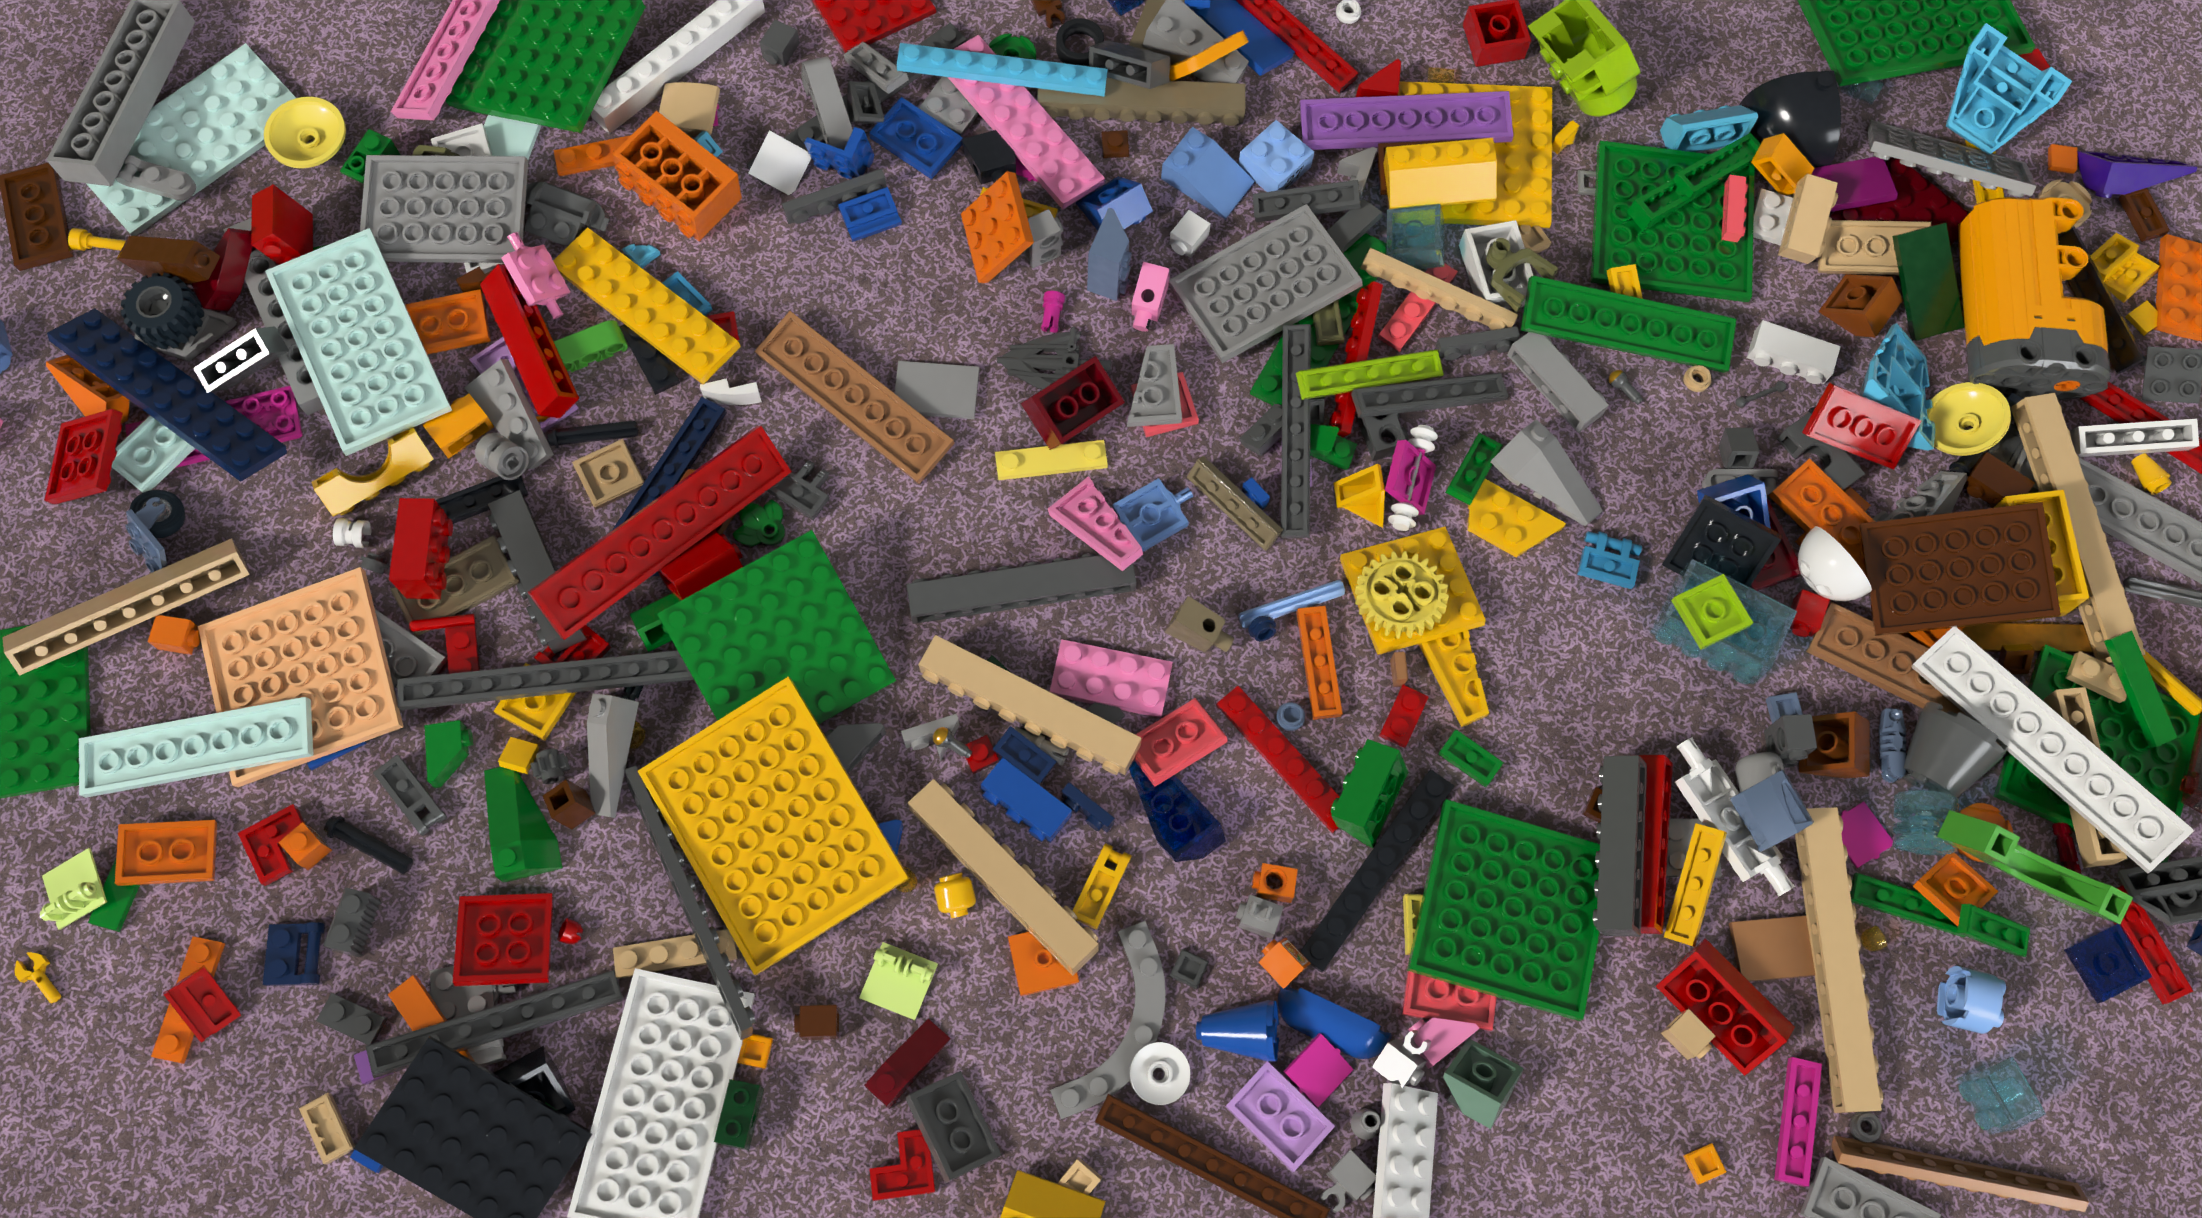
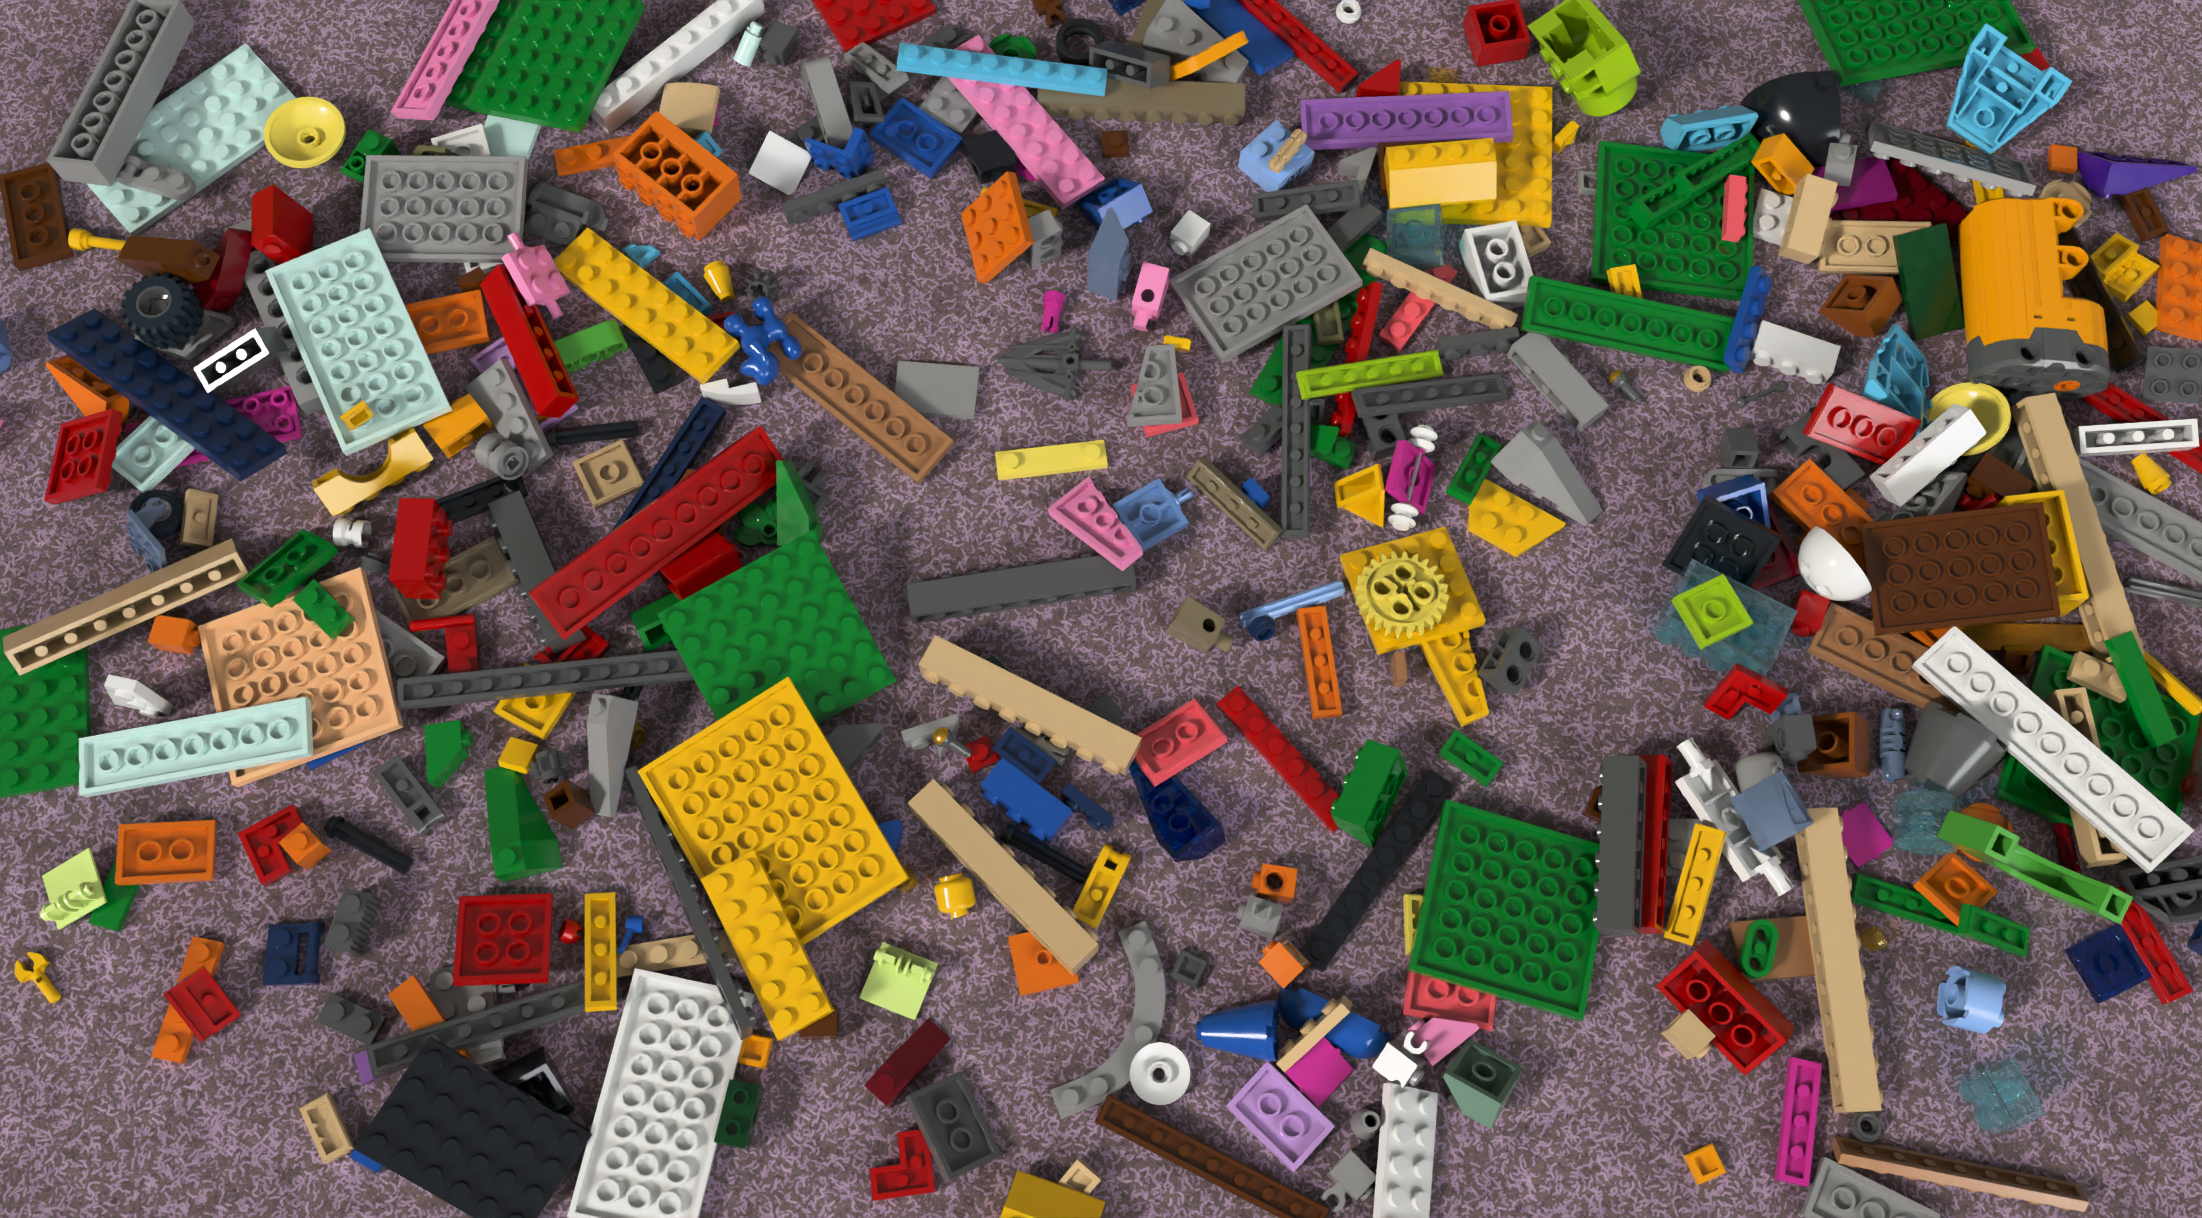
dark red brick [1020,356,1125,450] -> none
bright pink plate [1049,639,1173,718] -> none
medium blue slope [1161,127,1255,220] -> none
sand blue plate [1276,702,1305,731] -> none
red plate [1379,685,1429,748] -> none
olive piece [1486,238,1558,313] -> none
dark azure plate [1577,531,1642,589] -> none
none -> white wing [104,674,173,718]
none -> tan plate [179,488,218,550]
none -> green plate [236,528,338,608]
none -> green plate [292,579,355,639]
none -> yellow slope [339,400,374,431]
none -> yellow plate [585,892,617,1012]
none -> blue hand [616,915,645,954]
none -> yellow plate [701,850,835,1041]
none -> yellow cone [703,260,735,303]
none -> blue animal [724,296,802,386]
none -> light aqua plant [733,21,766,67]
none -> dark grey gear [744,268,779,302]
none -> green slope [776,460,822,546]
none -> black axle [1000,824,1088,883]
none -> yellow tile [1163,335,1191,352]
none -> tan axle [1268,128,1307,173]
none -> tan plate [1276,995,1352,1072]
none -> dark grey brick [1477,627,1543,694]
none -> red plate [1704,663,1788,720]
none -> blue plate [1723,266,1772,373]
none -> green plate [1739,919,1779,979]
none -> light grey brick [1824,133,1858,186]
none -> white brick [1869,403,1986,507]
none -> red arm [1957,493,2001,512]

